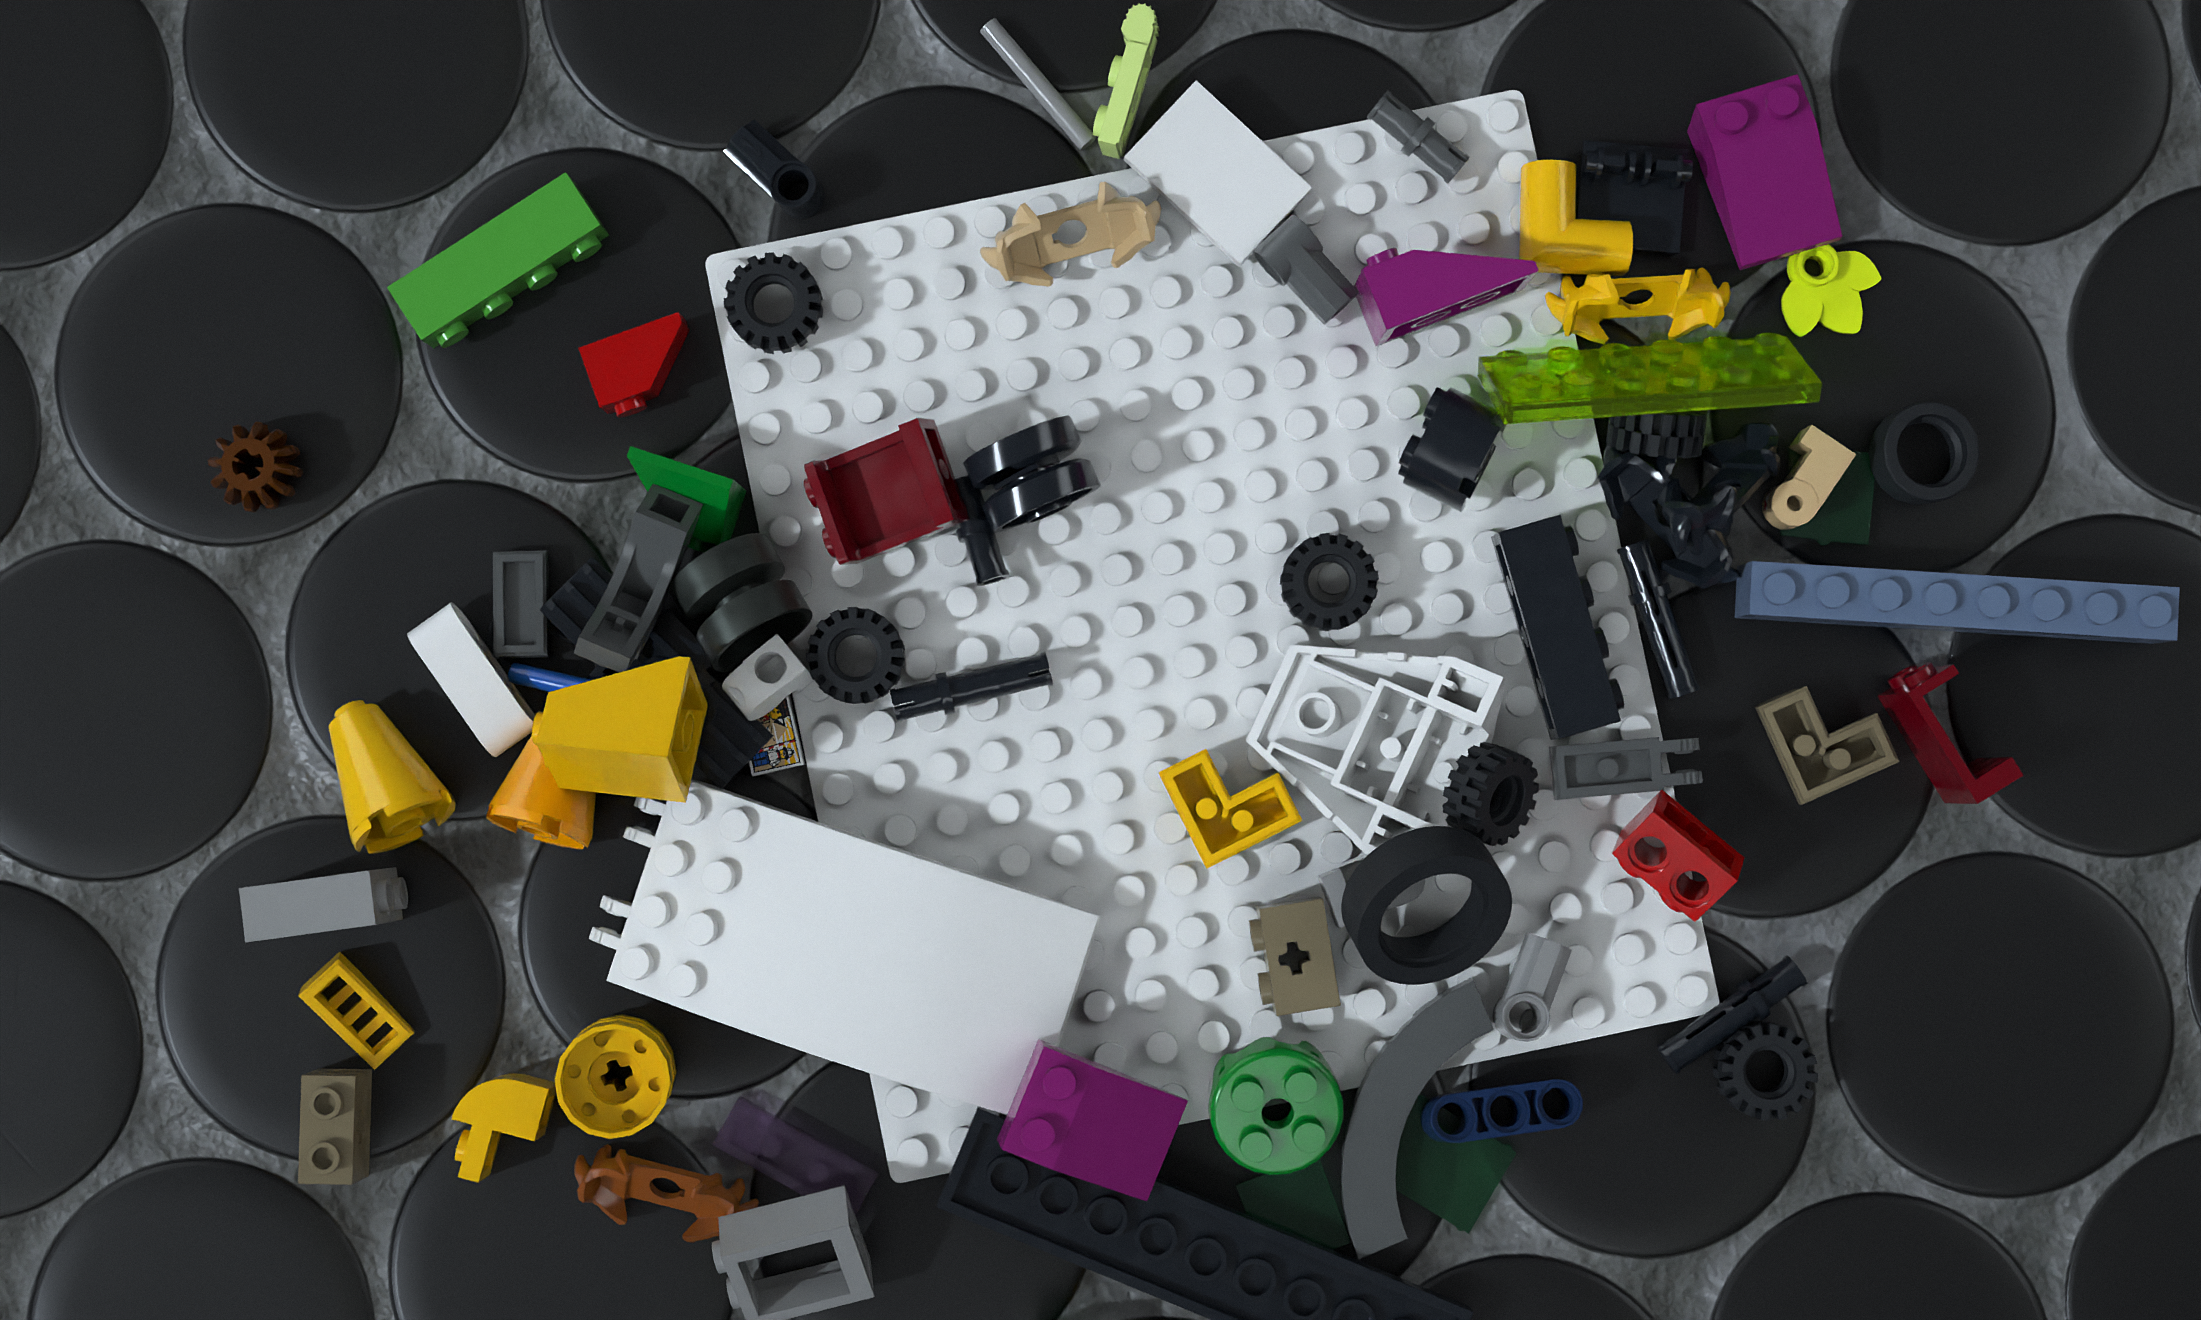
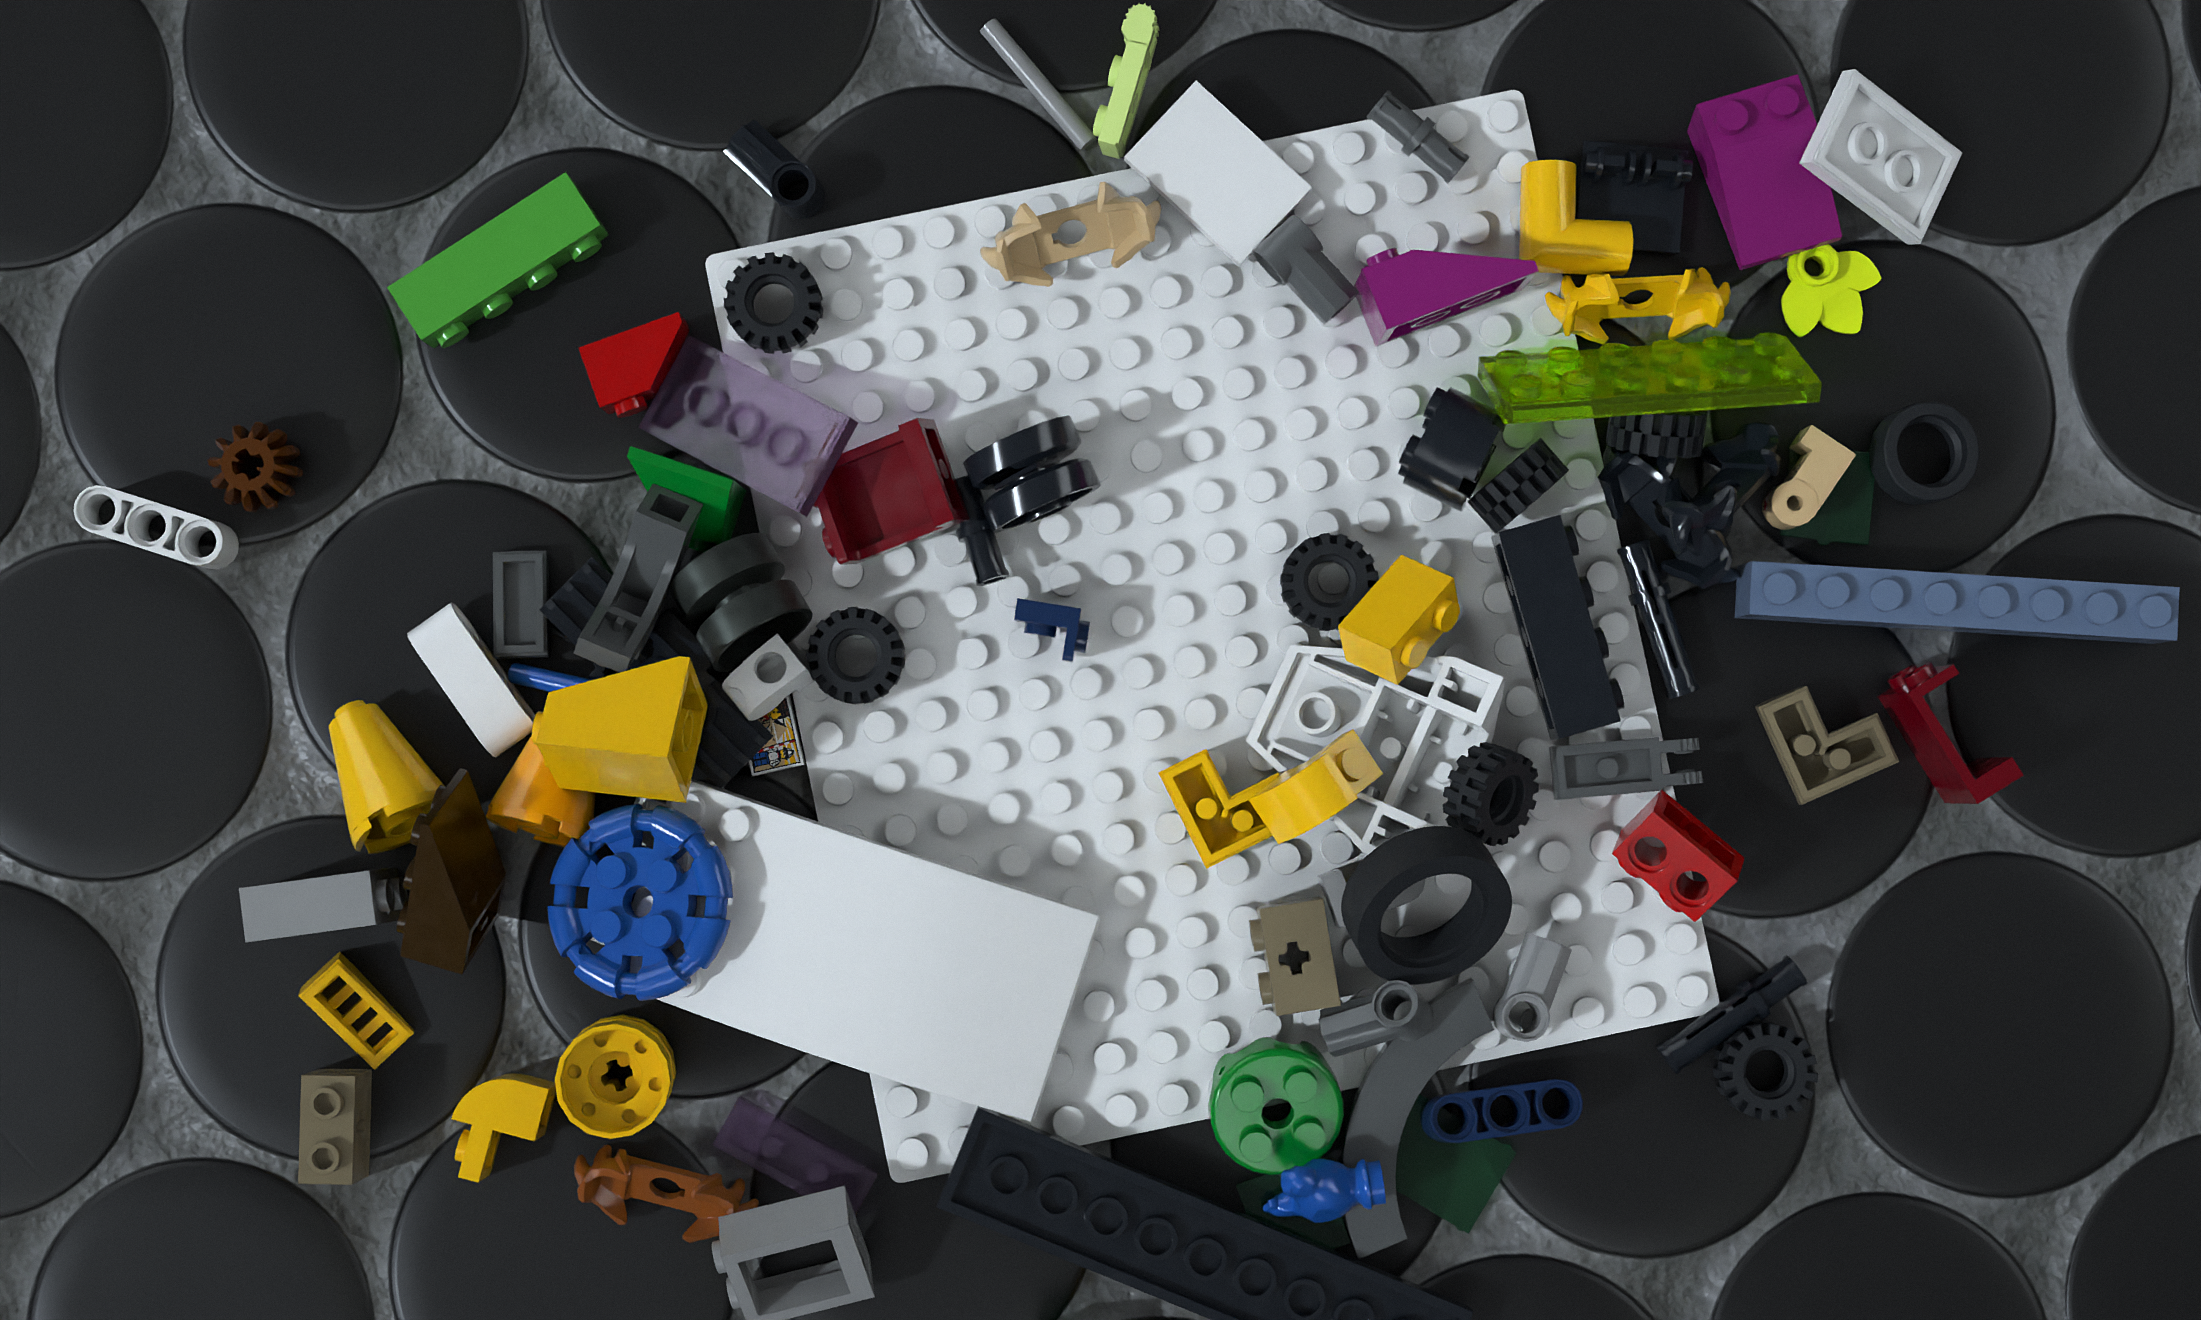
black pin [890,652,1053,723] -> none
magenta slope [997,1039,1188,1201] -> none
none -> white beam [74,485,239,569]
none -> dark brown slope [396,768,506,975]
none -> blue plate [547,804,733,1001]
none -> clear purple tile [639,336,858,517]
none -> dark blue bracket [1014,598,1090,662]
none -> yellow brick [1248,729,1383,844]
none -> blue animal [1263,1159,1386,1223]
none -> dark grey piece [1318,980,1434,1057]
none -> yellow brick [1338,555,1460,685]
none -> black tyre [1467,438,1569,534]
none -> white tile [1799,69,1962,245]

